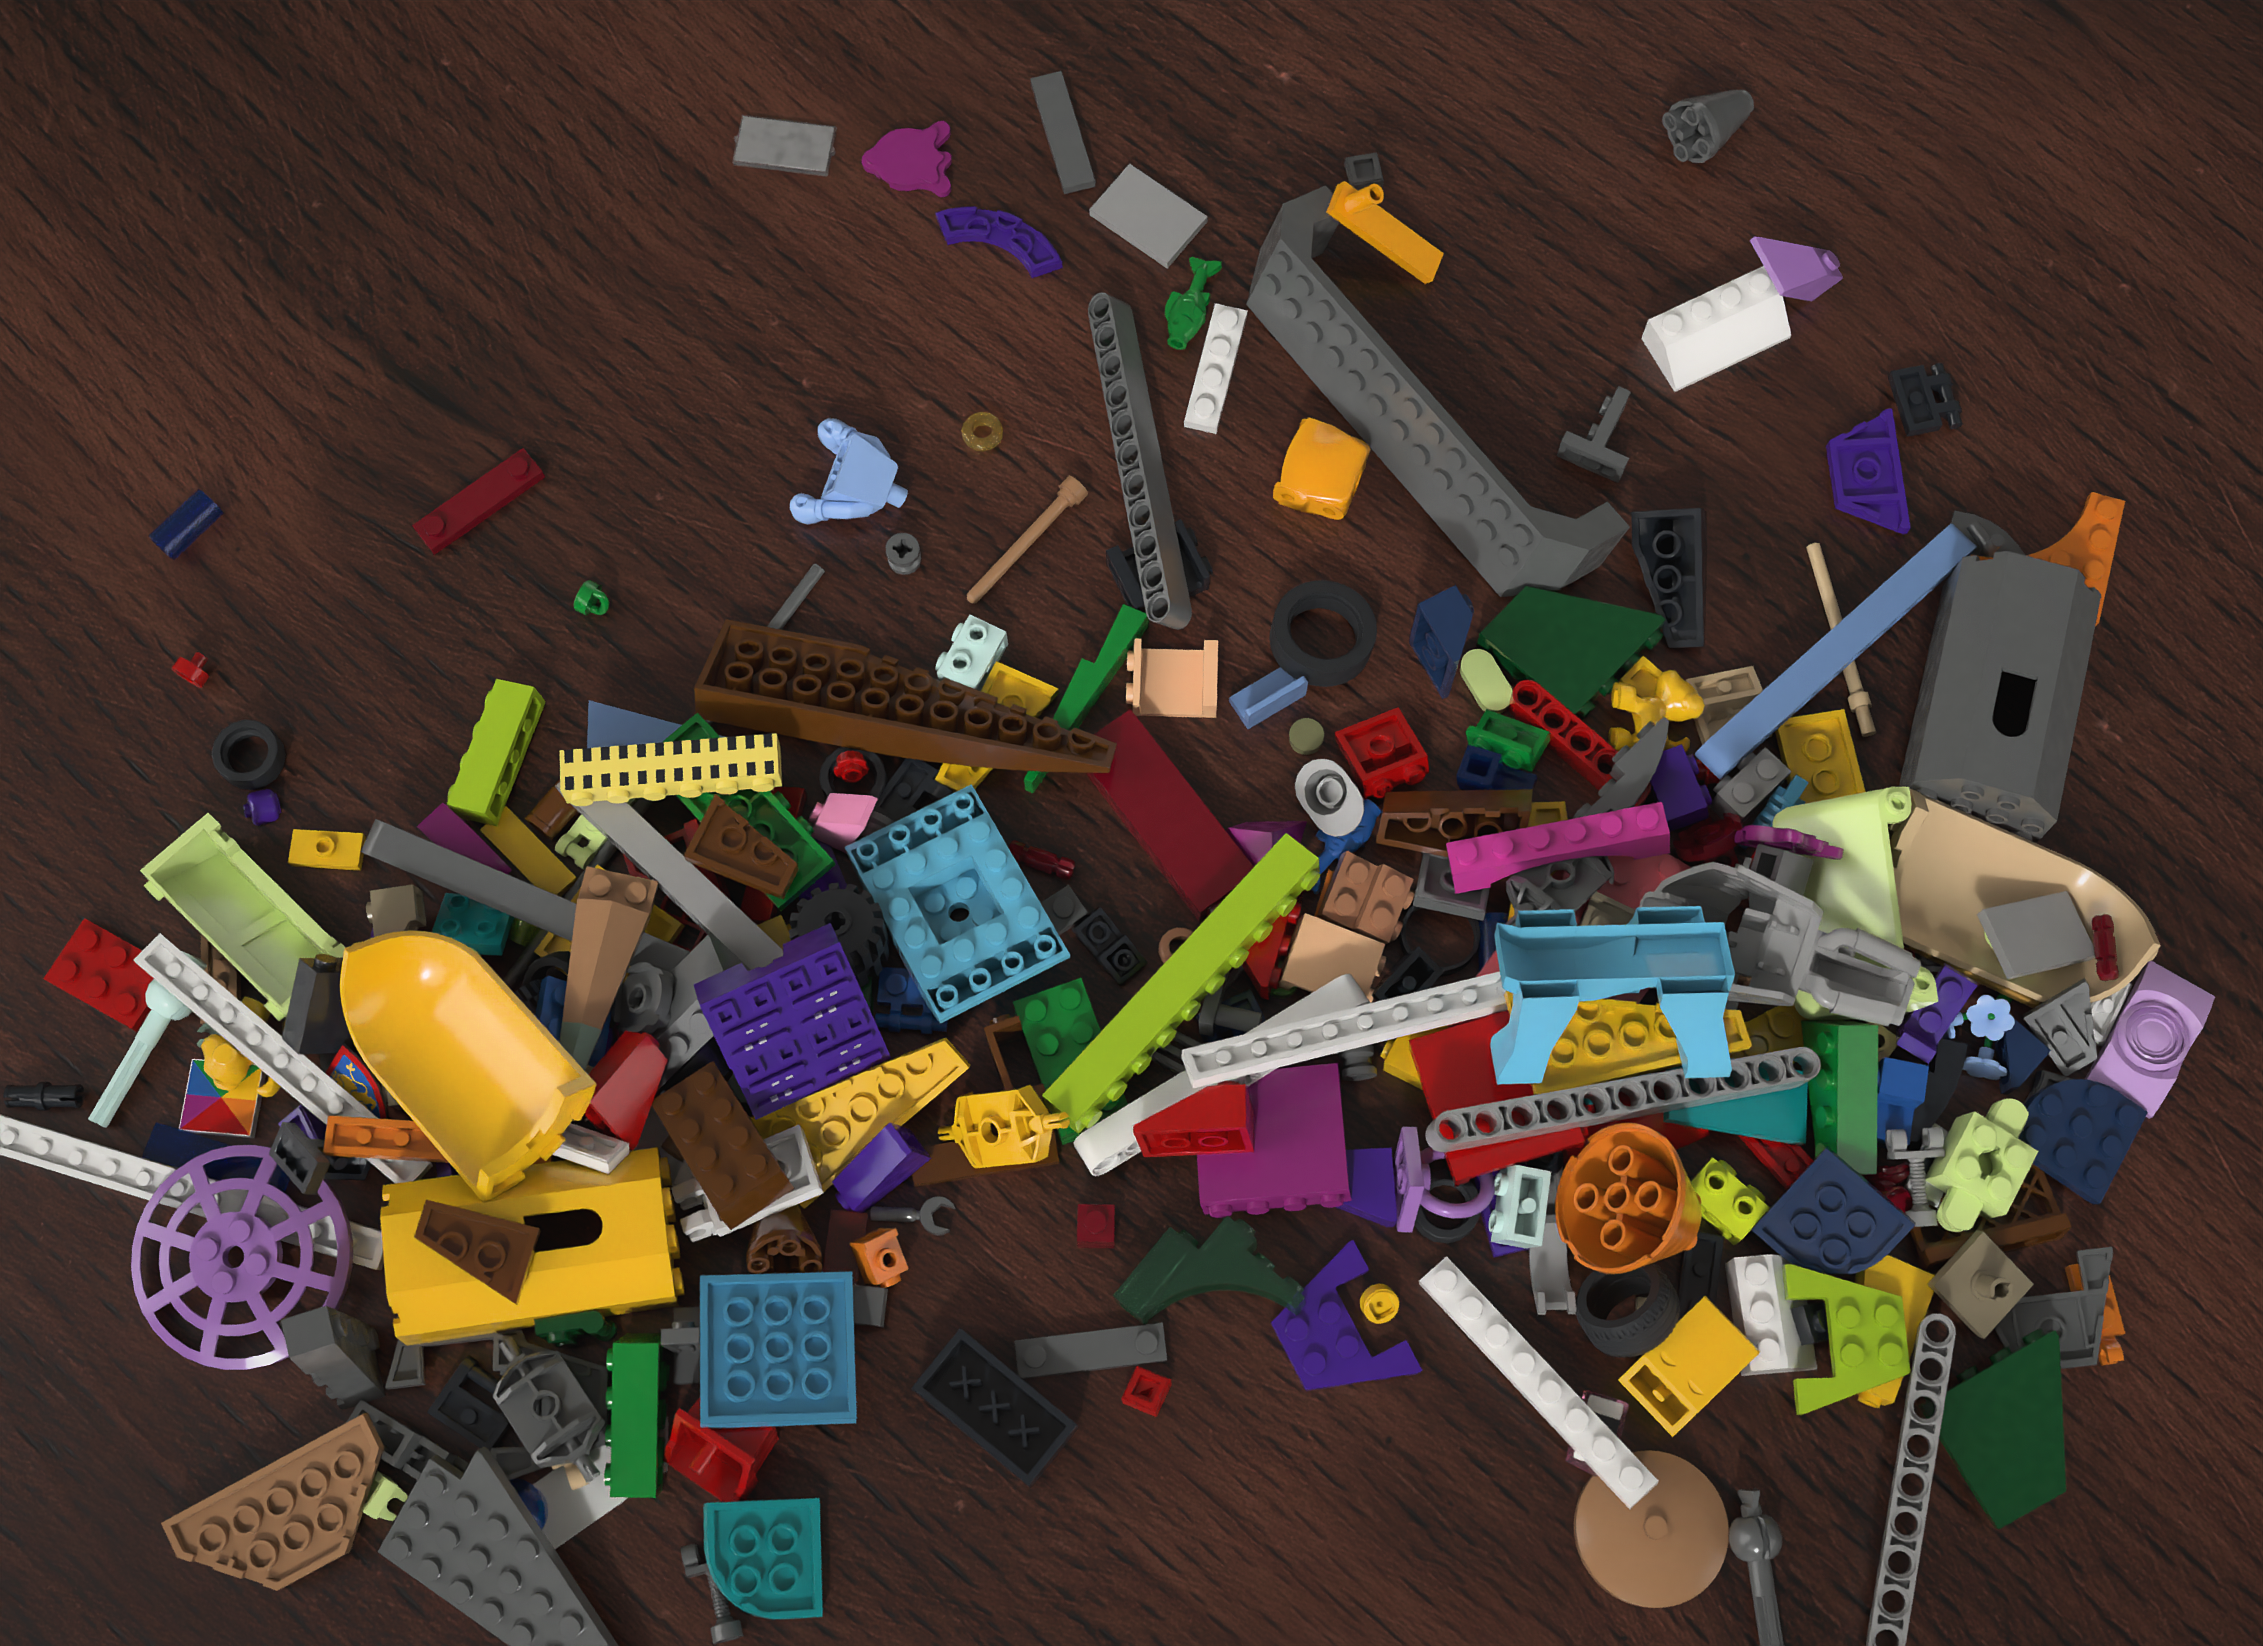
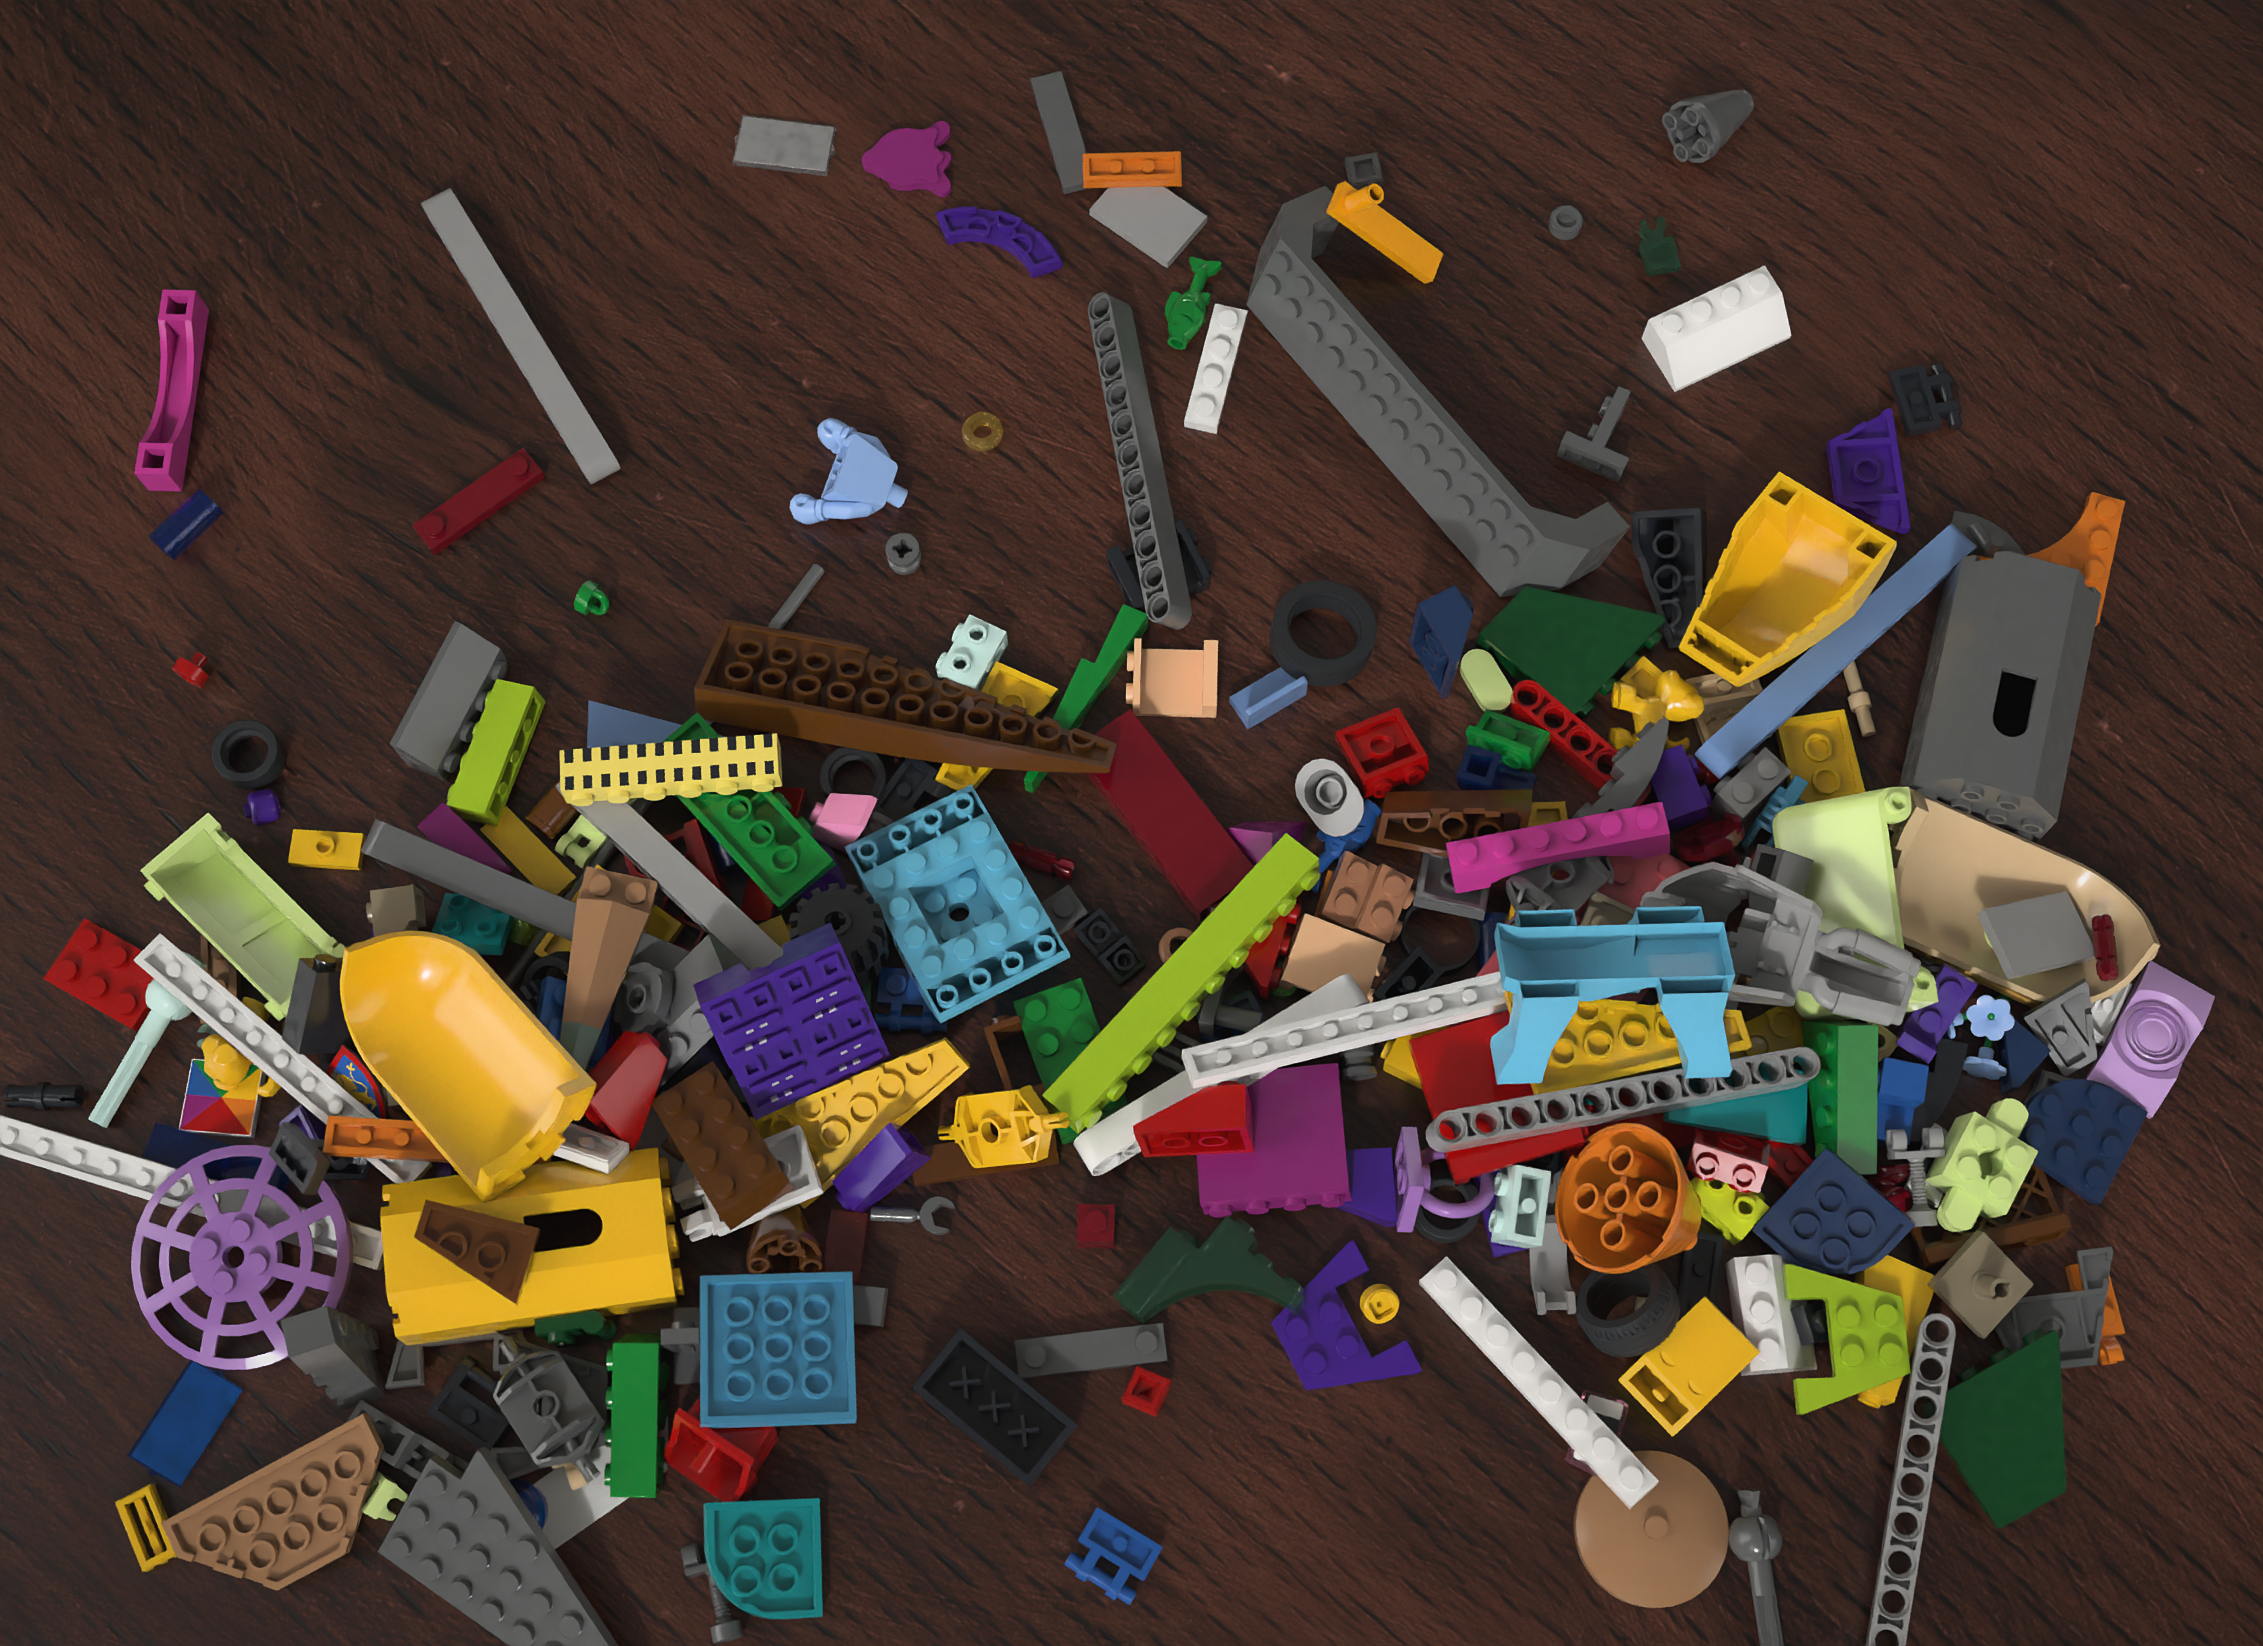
reddish brown wing [684,794,799,900] -> none
red plate [834,751,869,783] -> none
orange brick [849,1228,908,1288] -> none
medium nougat piece [967,476,1088,603] -> none
light orange piece [1273,417,1371,520] -> none
olive tile [1289,718,1324,755] -> none
magenta tile [1734,825,1844,860] -> none
medium lavender slope [1750,236,1843,301] -> none
none -> yellow tile [115,1484,177,1572]
none -> clear blue piece [127,1360,244,1488]
none -> dark pink arch [134,290,209,492]
none -> dark grey slope [390,621,508,781]
none -> light grey beam [421,188,621,485]
none -> blue plate [1064,1507,1163,1605]
none -> orange tile [1083,151,1182,188]
none -> dark grey tile [1548,205,1583,240]
none -> clear green plate [1638,217,1681,277]
none -> yellow windscreen [1679,472,1897,687]
none -> red plate [1686,1127,1770,1193]

